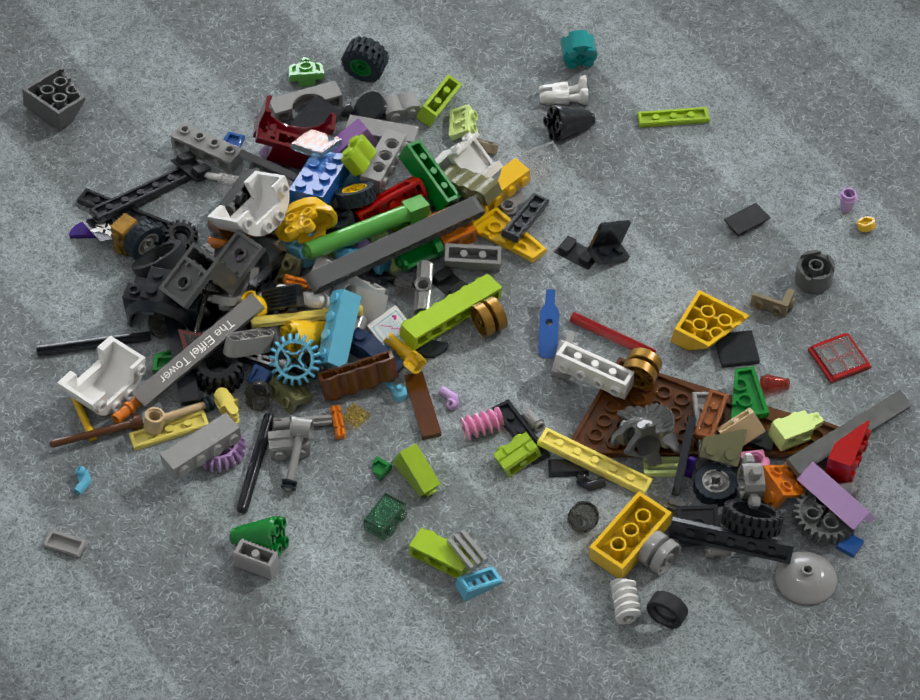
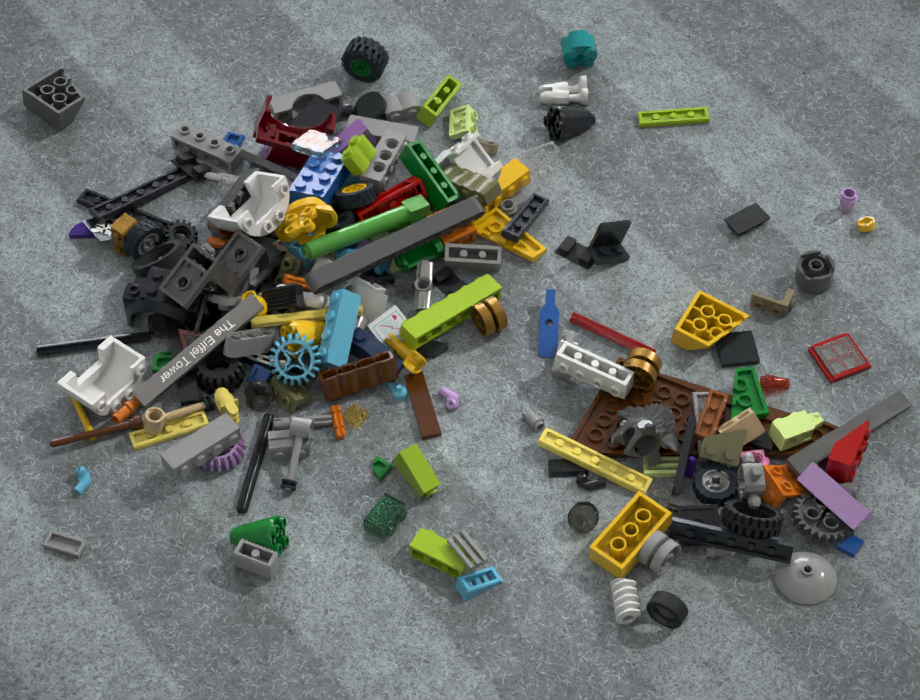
bright green plate [288,57,324,87] -> none
bright pink piece [460,407,504,441] -> none
black tile [492,399,550,465] -> none
lime brick [493,432,542,478] -> none

